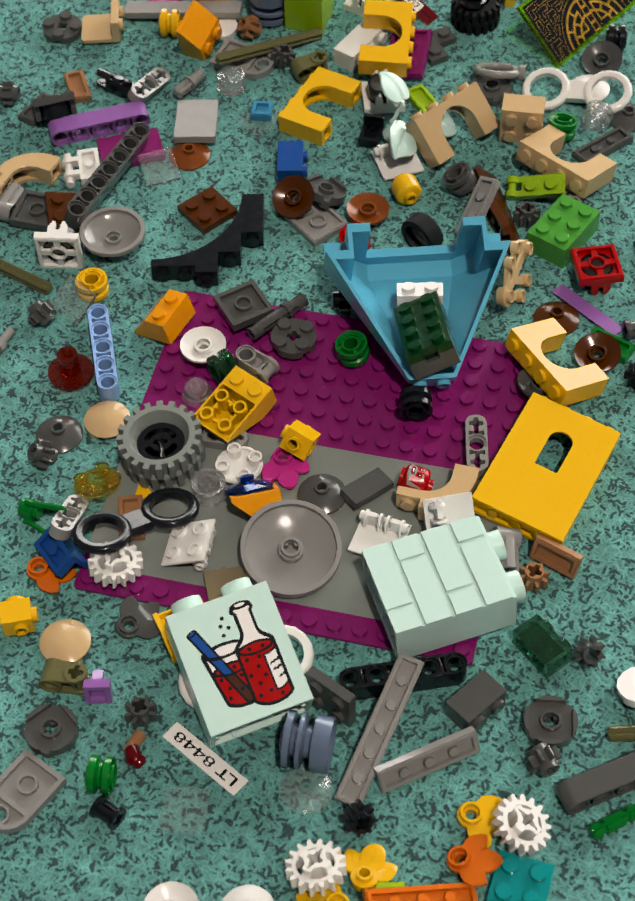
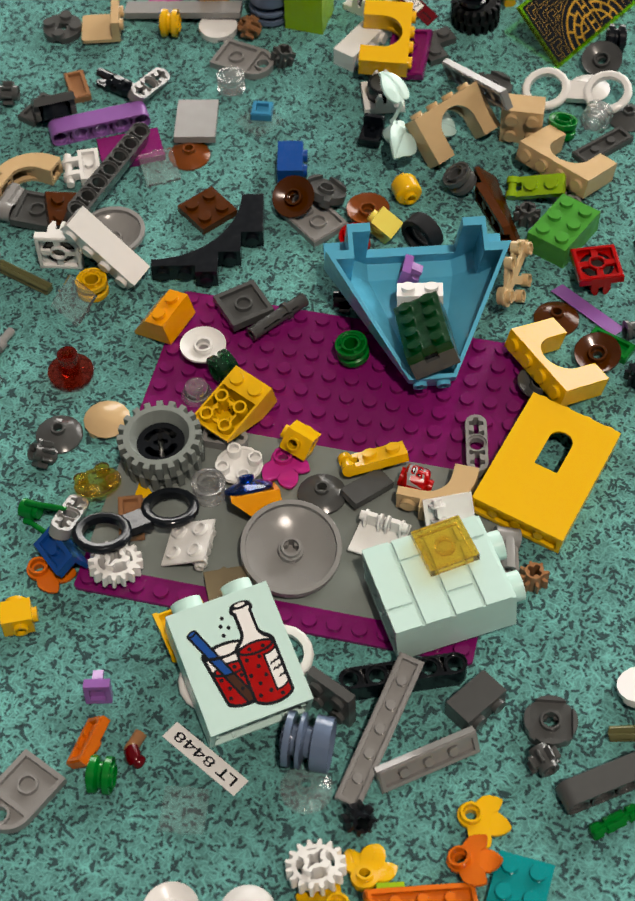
dark grey plate [24,704,79,758] -> none
dark grey gear [27,299,55,327] -> none
olive piece [38,658,91,696] -> none
tan dish [39,619,91,662] -> none
light blue beam [87,304,120,401] -> none
black bush [89,795,126,831] -> none
dark grey plate [116,595,160,639] -> none
dark grey gear [124,695,157,729] -> none
light grey axle [173,68,206,98] -> none
light orange slope [175,0,222,62] -> none
olive axle [215,28,323,66] -> none
light grey piece [235,345,280,385] -> none
dark grey plate [271,318,317,360] -> none
yellow arch [277,66,361,146] -> none
olive piece [290,50,330,84] -> none
white hinge [371,142,424,181] -> none
black wheel [399,386,433,421] -> none
lime tile [408,84,438,113] -> none
light grey tile [454,176,501,236] -> none
light grey piece [473,62,527,82] -> none
white gear [491,794,552,856] -> none
clear green brick [512,614,572,679] -> none
medium nougat tile [529,533,584,580] -> none
dark grey gear [572,634,606,668] -> none
none -> white brick [60,206,150,289]
none -> orange plate [66,715,110,769]
none -> yellow plate [337,441,409,477]
none -> light yellow brick [367,206,403,244]
none -> medium lavender tile [397,254,424,283]
none -> clear yellow tile [411,515,480,577]
none -> light grey tile [442,58,513,111]

